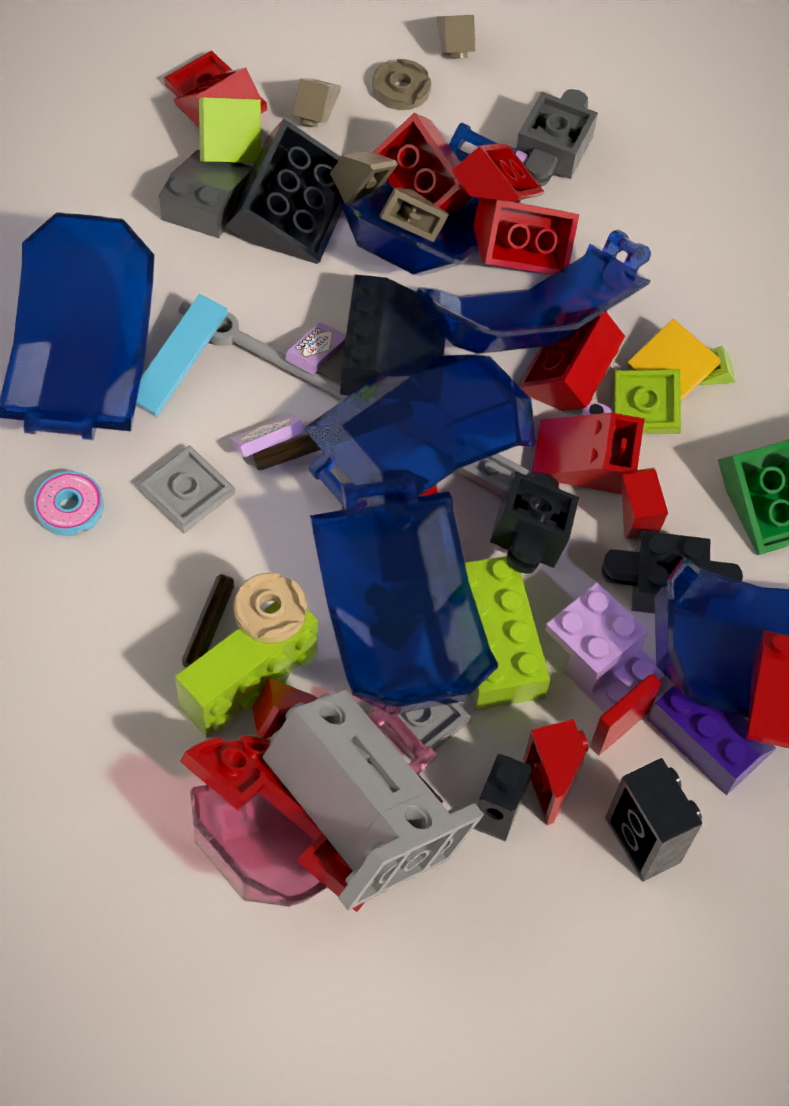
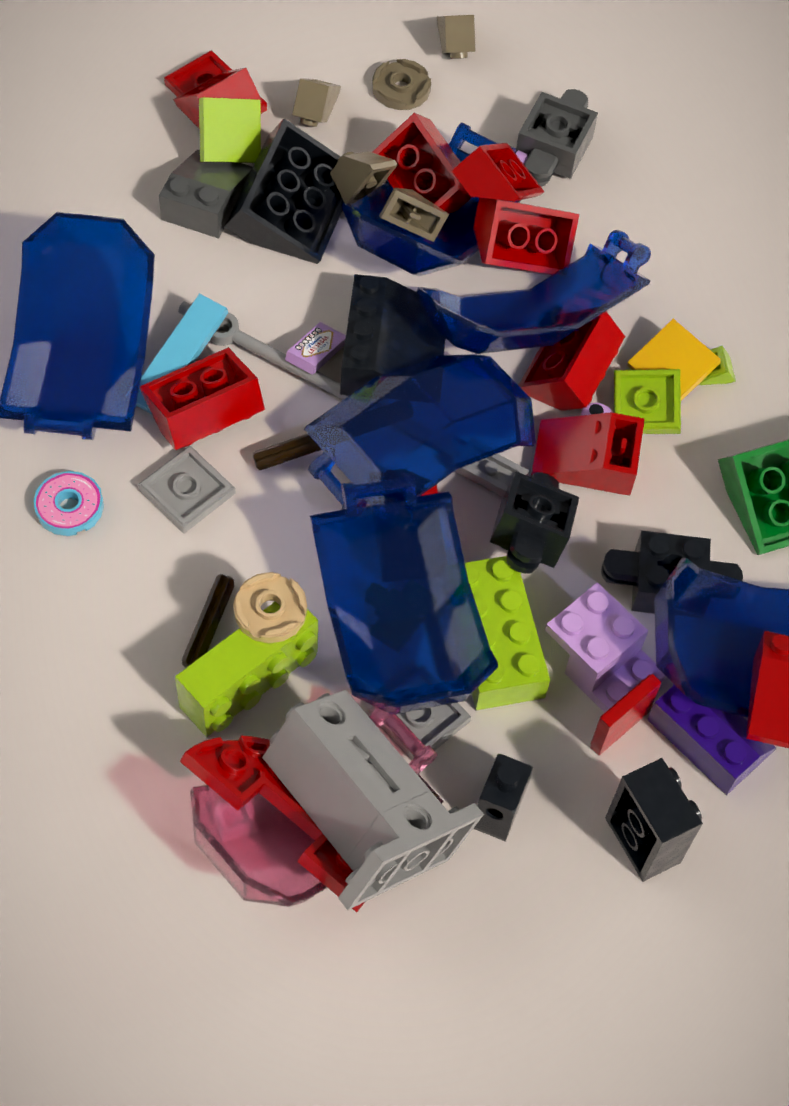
lavender tile [230,414,304,457] -> none
red slope [252,678,318,739] -> none
red slope [523,719,589,825] -> none
red slope [621,468,668,539] -> none
none -> red slope [139,347,265,450]

